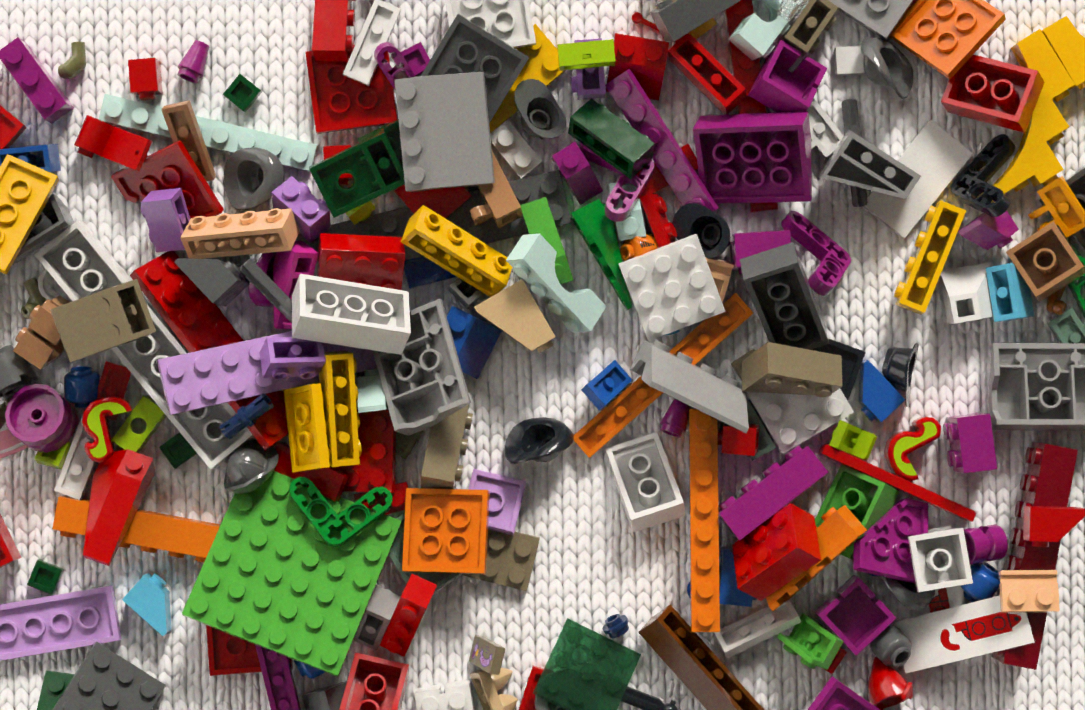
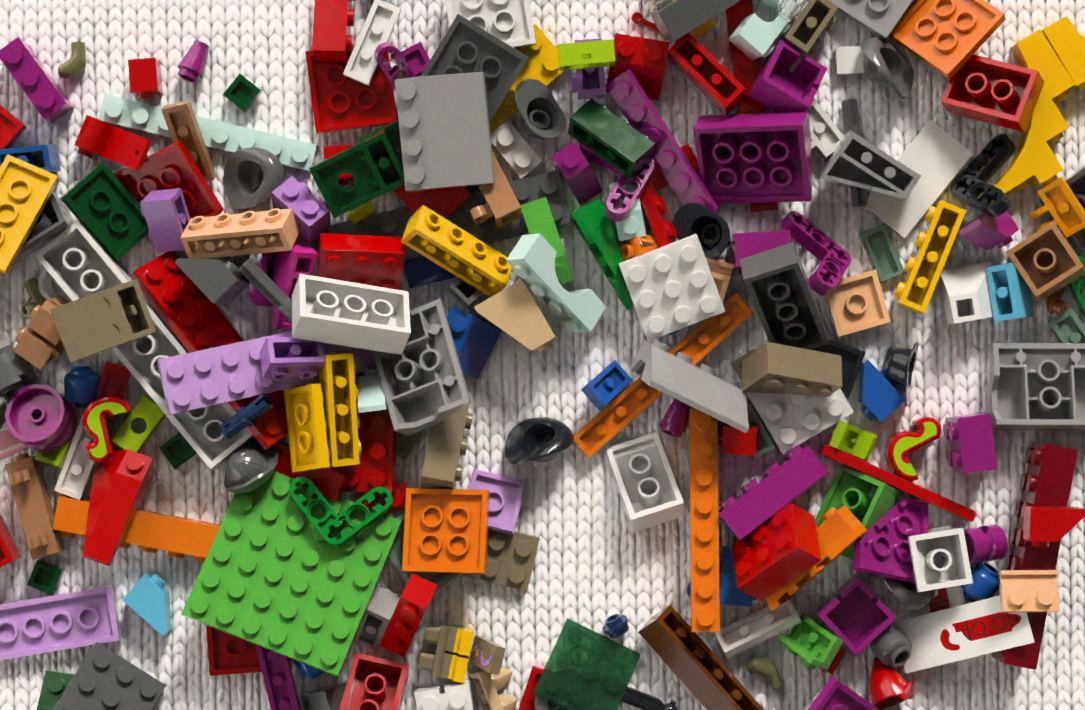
none -> medium nougat brick [5,453,65,560]
none -> dark green plate [60,162,149,261]
none -> dark tan hips [418,624,474,683]
none -> olive arm [746,656,784,689]
none -> light nougat plate [825,269,891,337]
none -> sand green tile [858,223,905,284]

